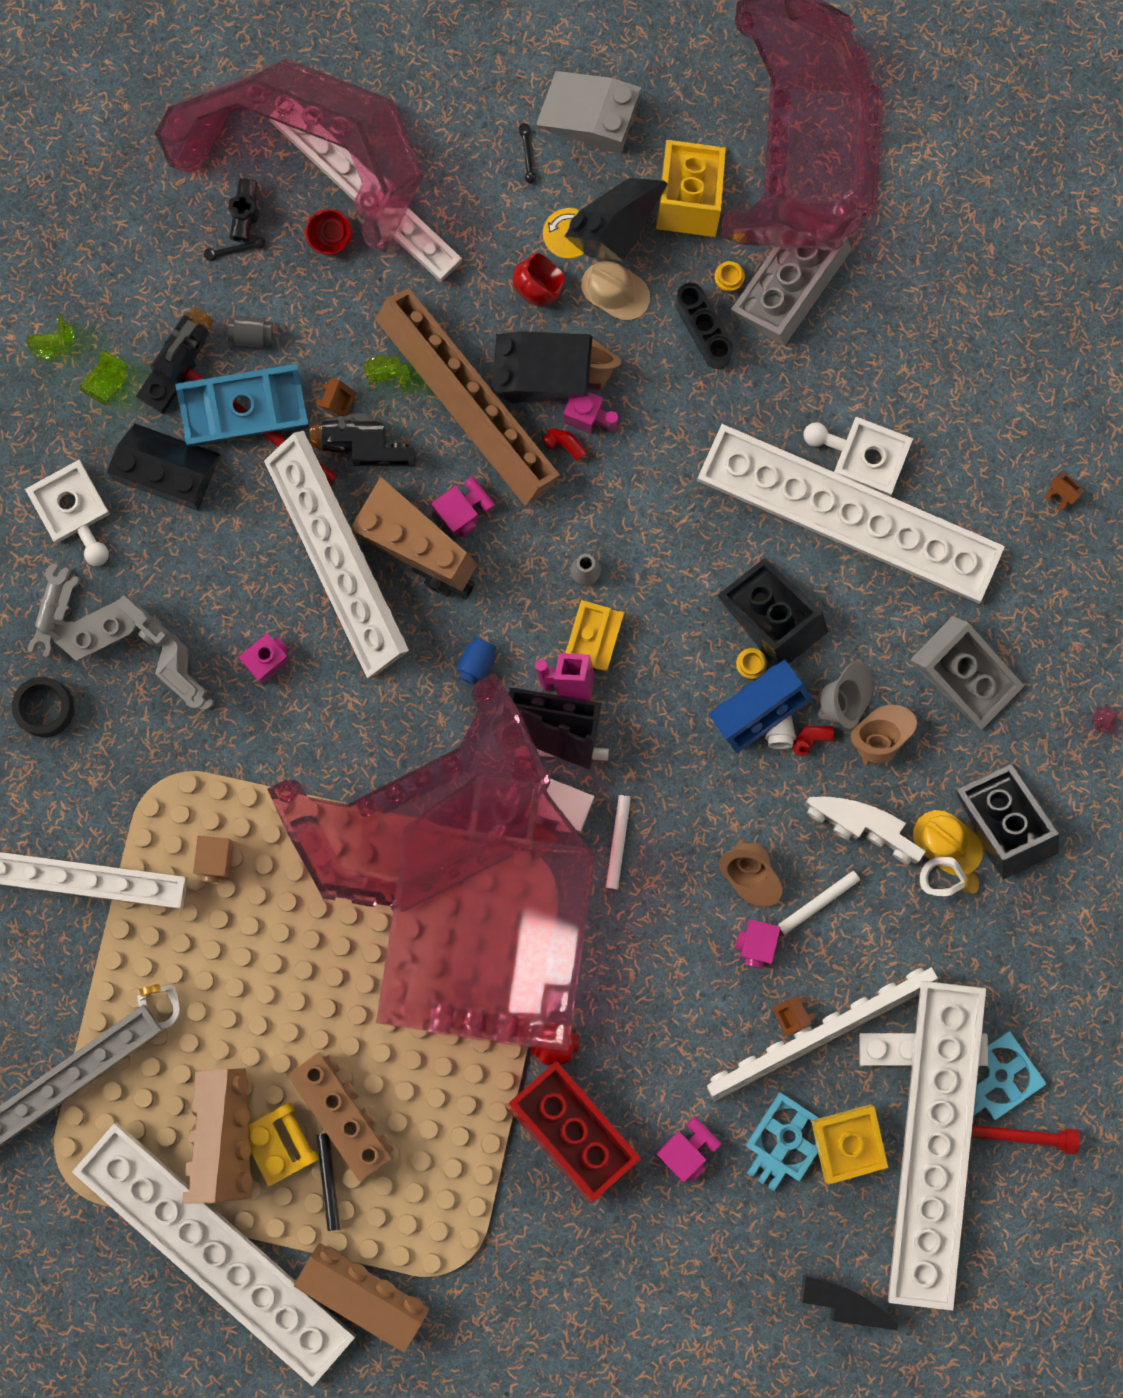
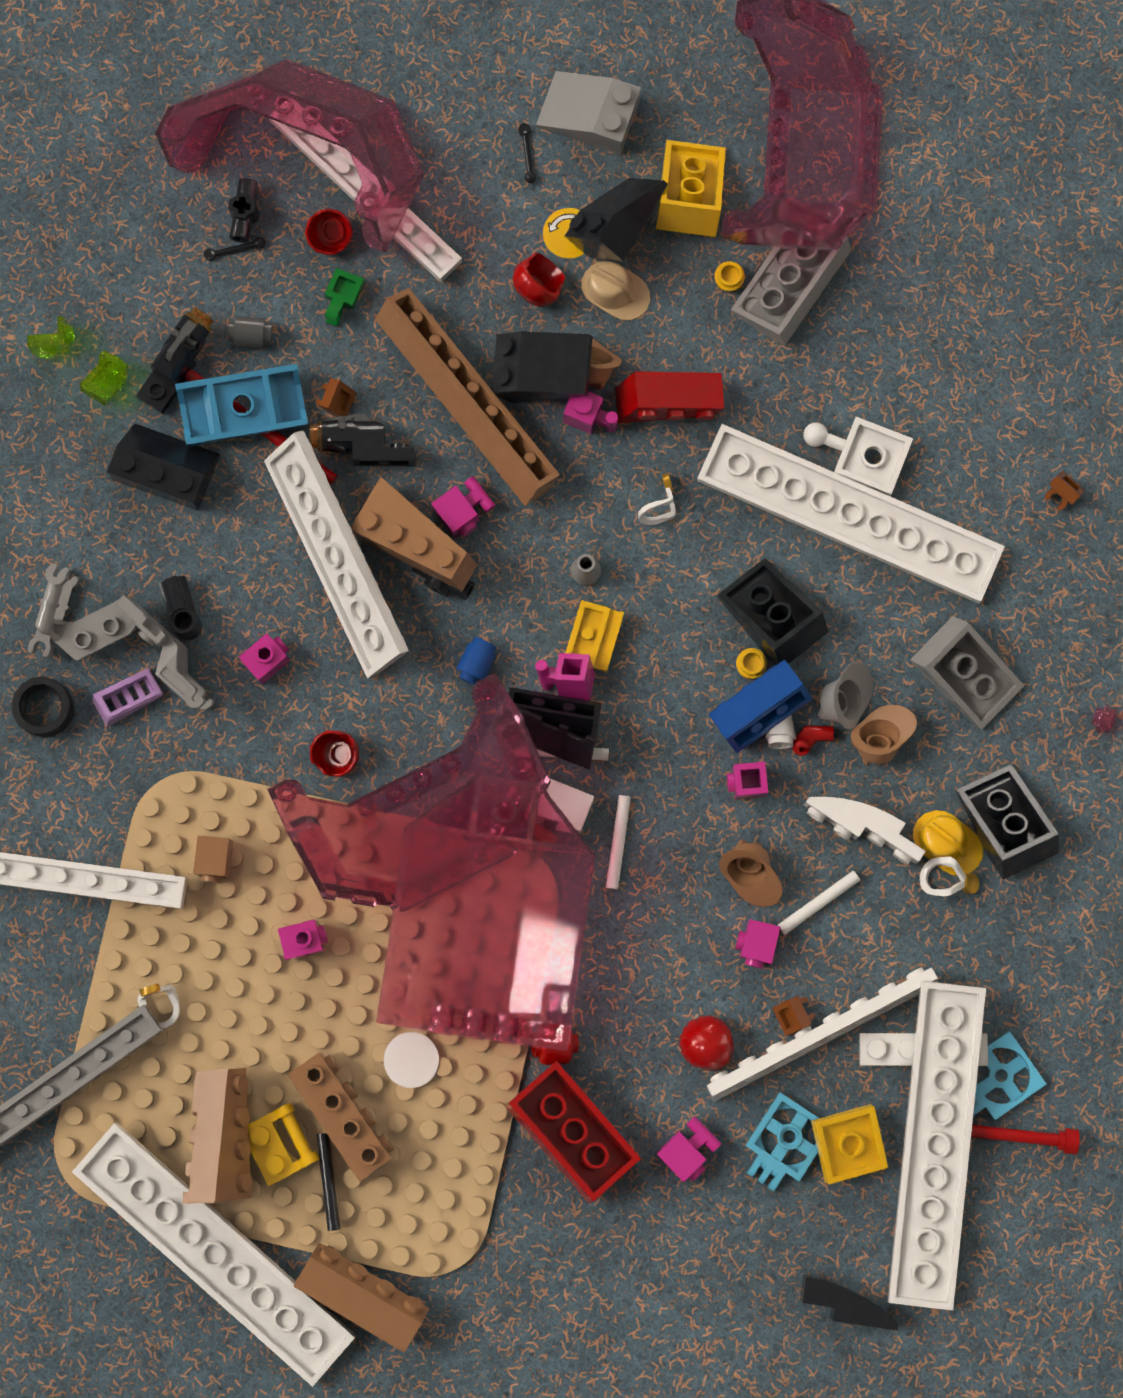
white plate [25,460,110,566] -> none
clear neon green bracket [363,355,411,393] -> none
red arm [542,428,588,461] -> none
black beam [675,282,733,369] -> none
none -> lavender slope [93,668,163,727]
none -> black piece [159,575,202,640]
none -> dark pink brick [278,919,329,961]
none -> red hair [310,730,360,777]
none -> green plate [324,268,365,327]
none -> white sticker [384,1032,439,1088]
none -> red wedge [615,371,725,423]
none -> white piece [638,473,676,525]
none -> red hair [679,1015,734,1071]
none -> dark pink brick [727,762,768,800]

